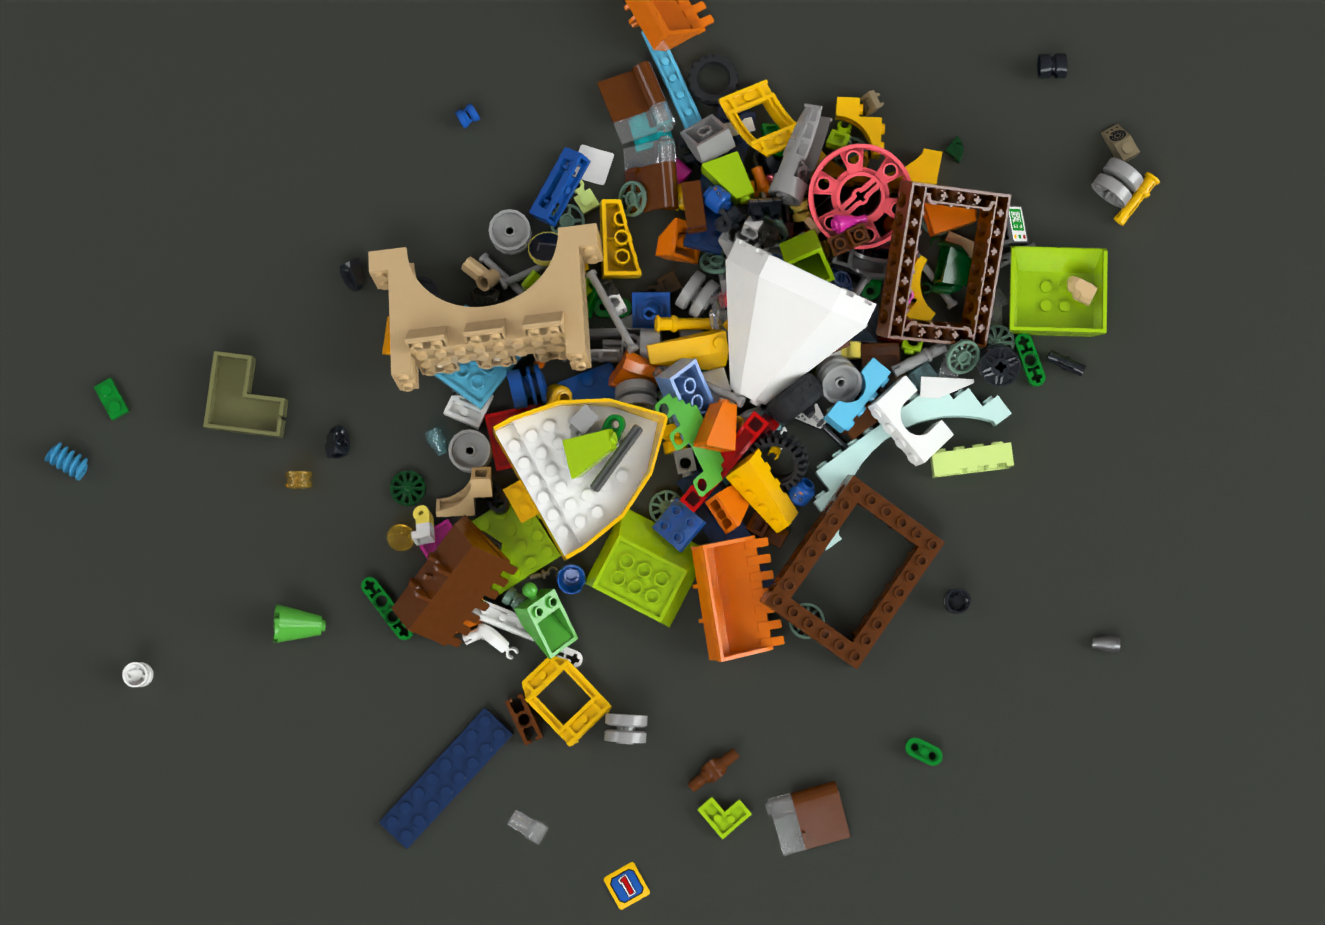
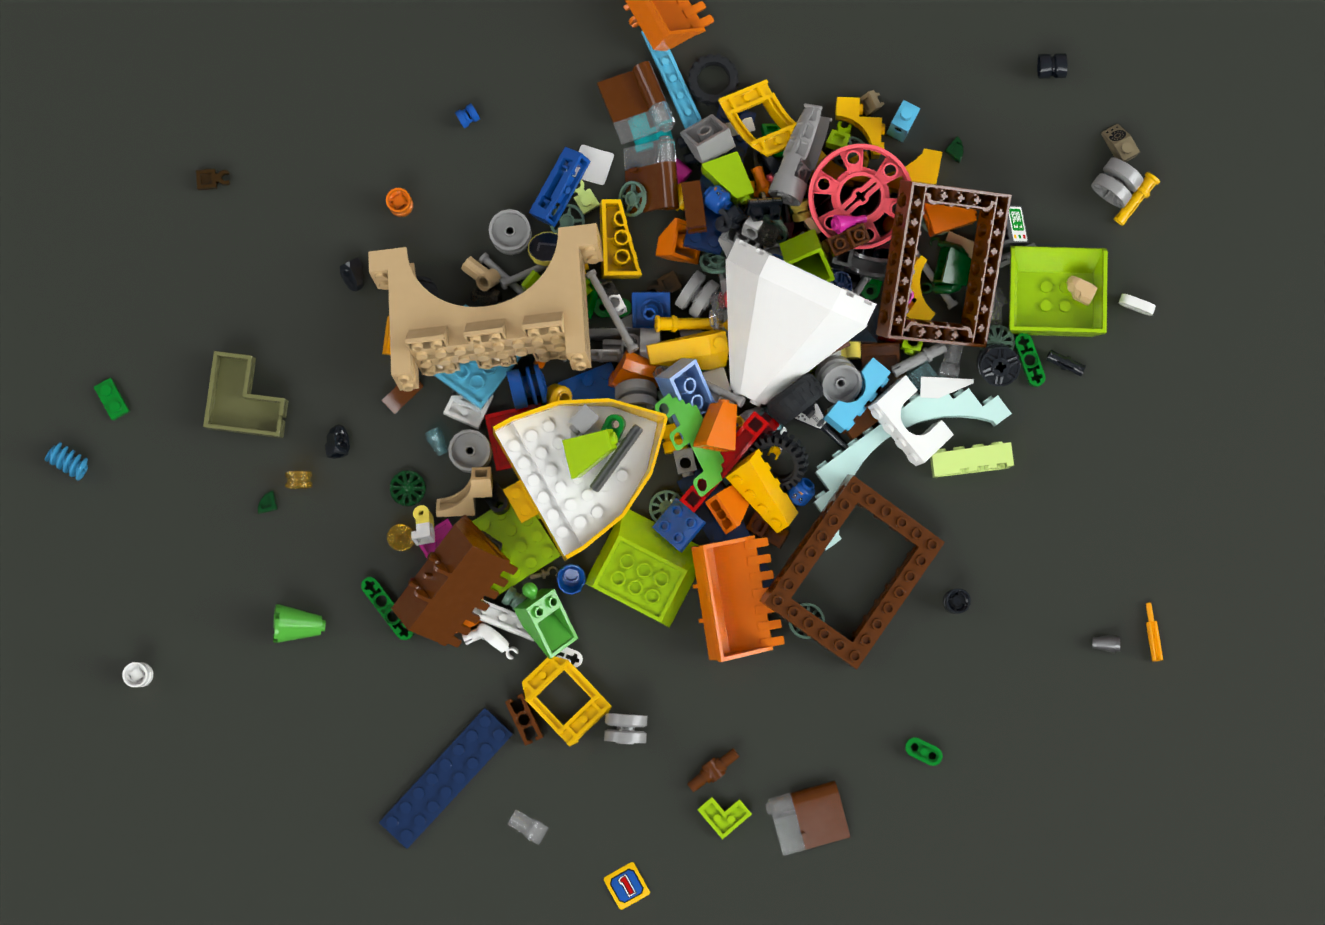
sand green wheel [946,339,980,374] -> none
none -> dark brown plate [196,169,230,190]
none -> dark green tile [258,491,278,514]
none -> reddish brown slope [381,381,424,414]
none -> orange wheel [386,188,413,217]
none -> medium azure torso [886,100,920,142]
none -> white beam [1118,294,1156,316]
none -> light orange axle [1146,602,1164,662]

